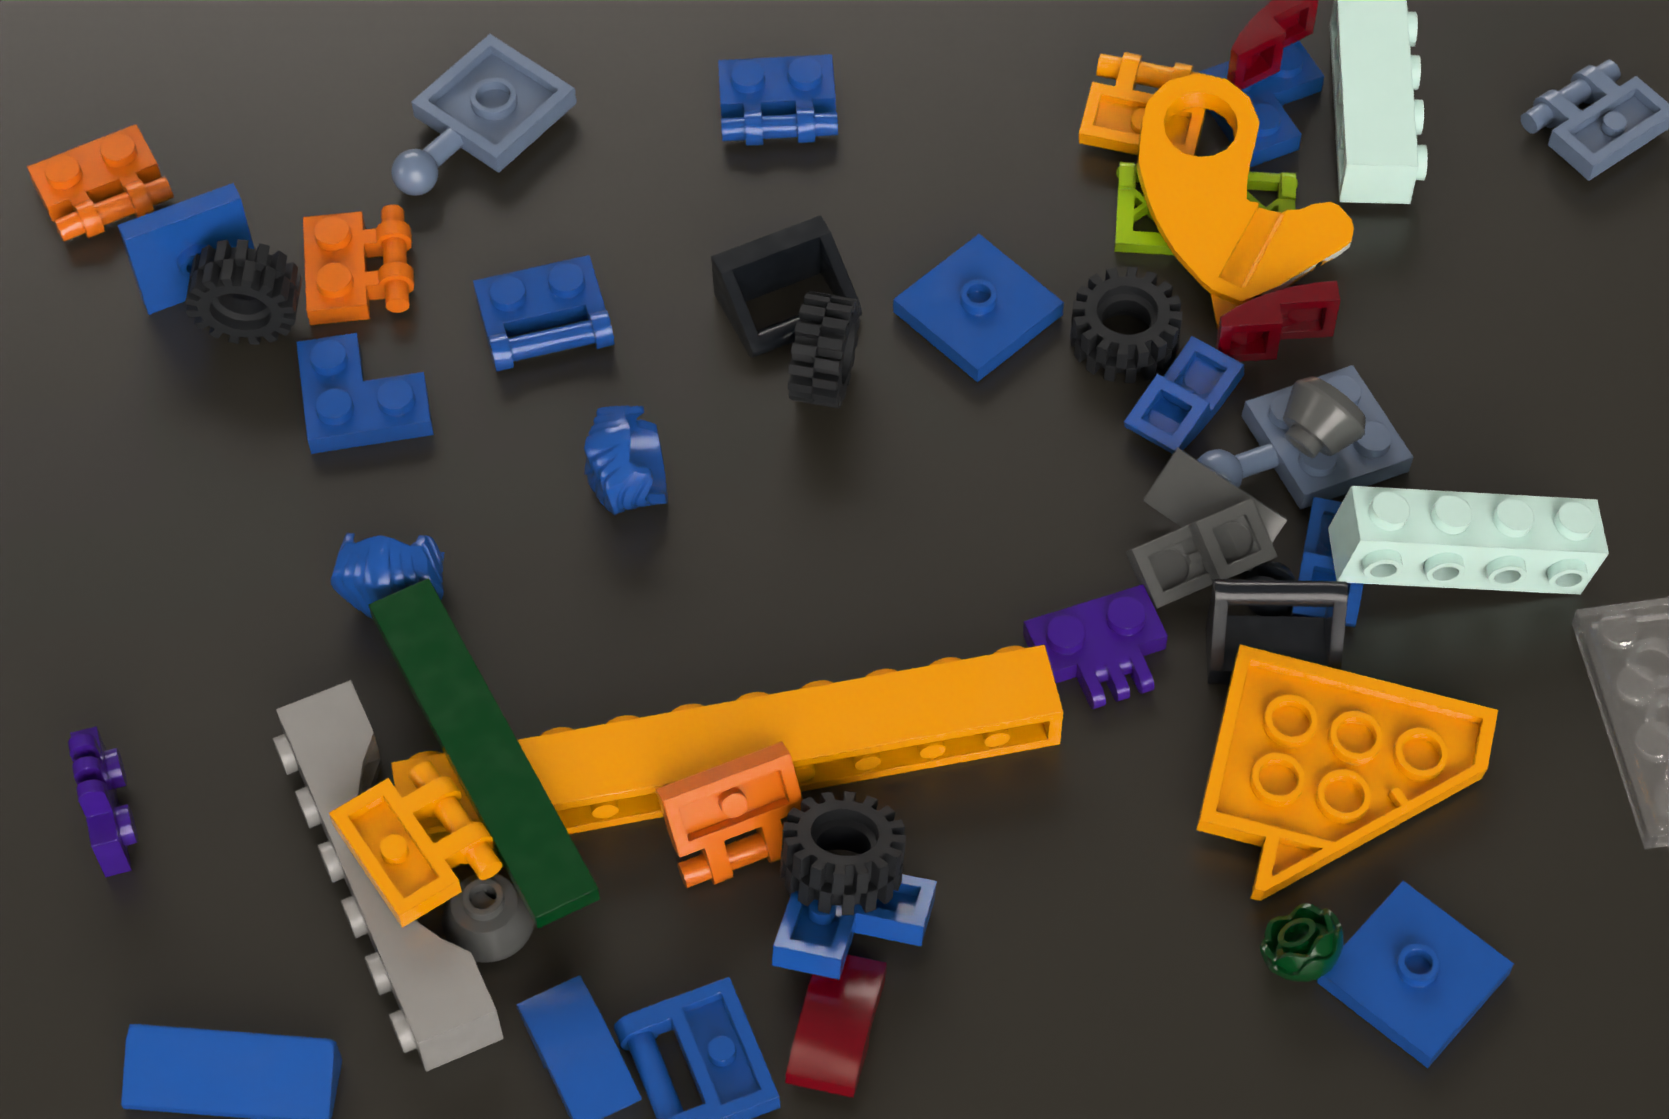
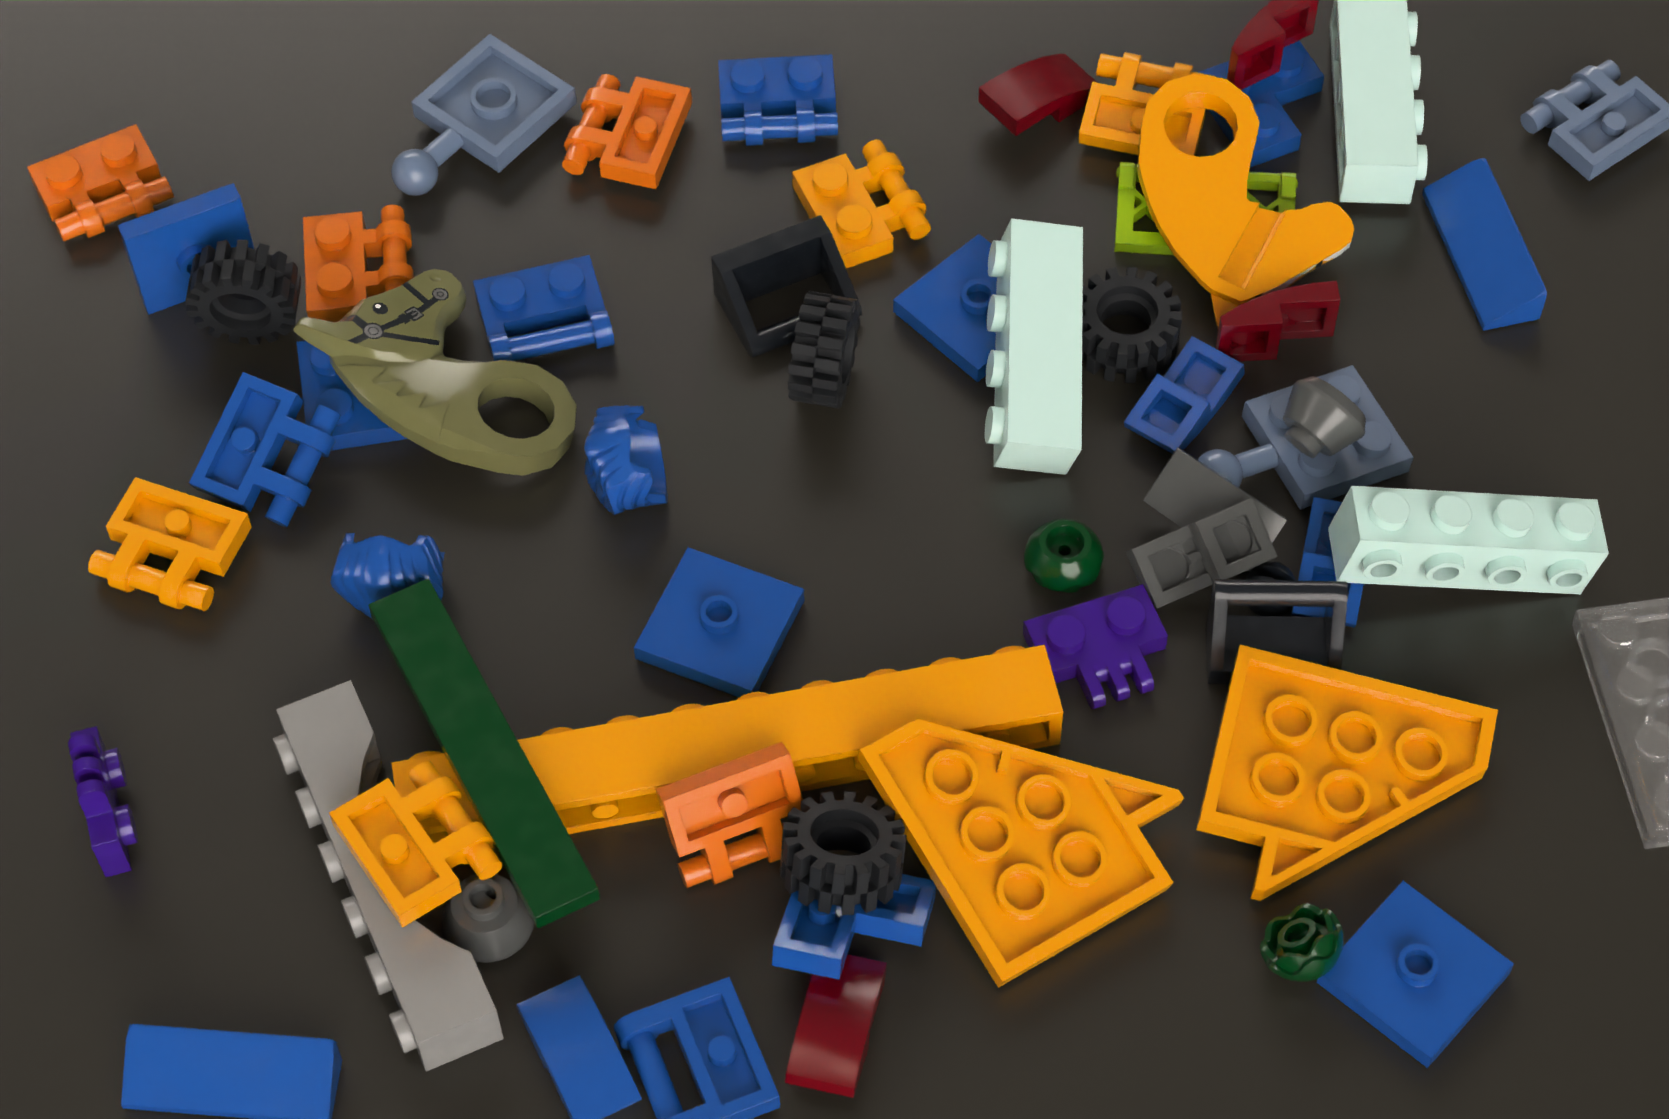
none -> light orange plate [88,477,252,611]
none -> blue plate [189,372,341,527]
none -> olive animal [293,269,577,476]
none -> orange plate [562,74,692,190]
none -> blue plate [634,547,805,697]
none -> light orange plate [792,139,931,269]
none -> light orange wing [857,718,1184,988]
none -> dark red slope [978,53,1098,136]
none -> light aqua brick [985,218,1083,475]
none -> dark green plate [1024,518,1104,593]
none -> blue slope [1422,157,1547,331]

